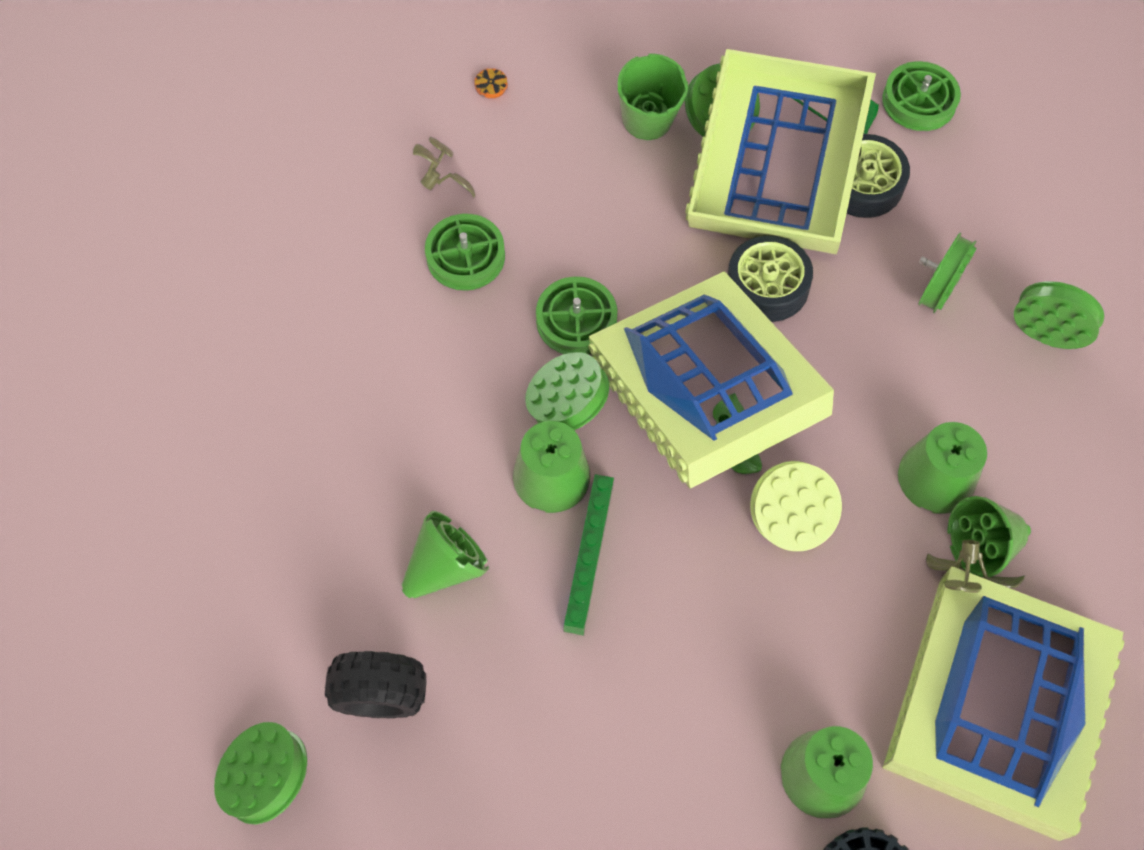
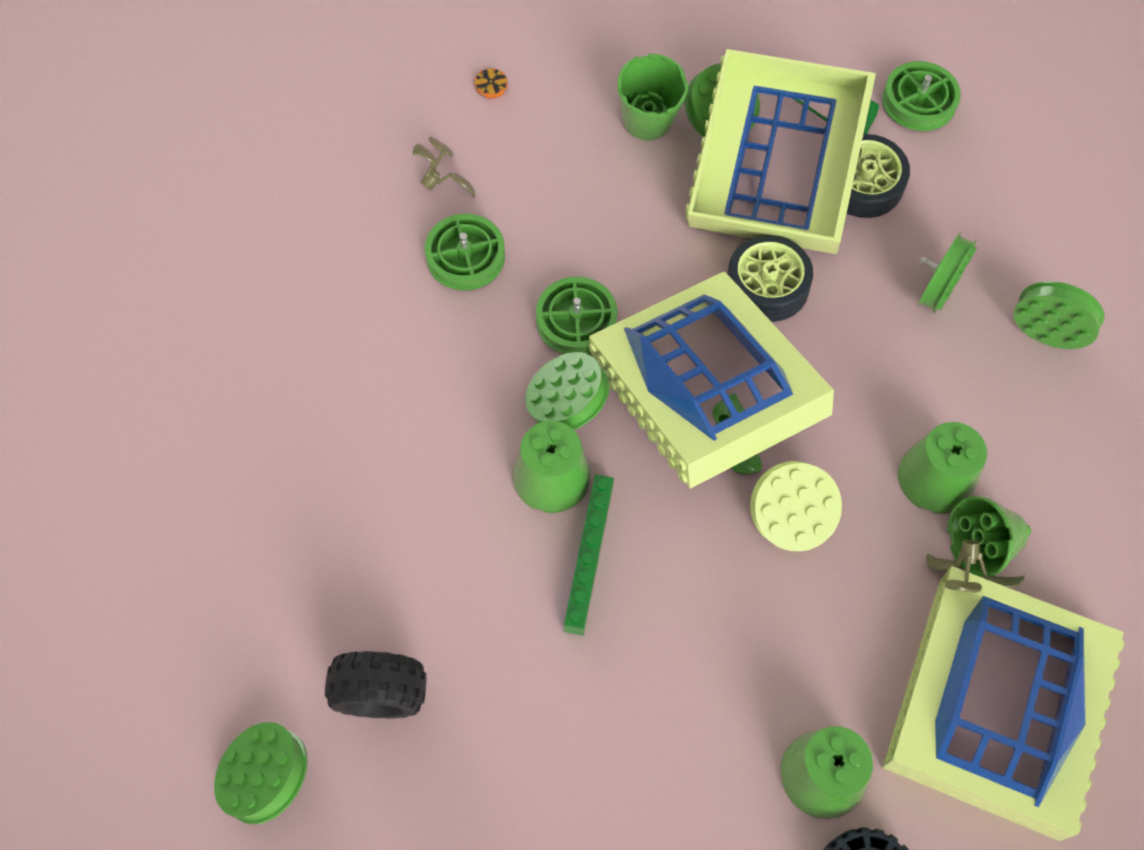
bright green cone [402,511,489,598] -> none

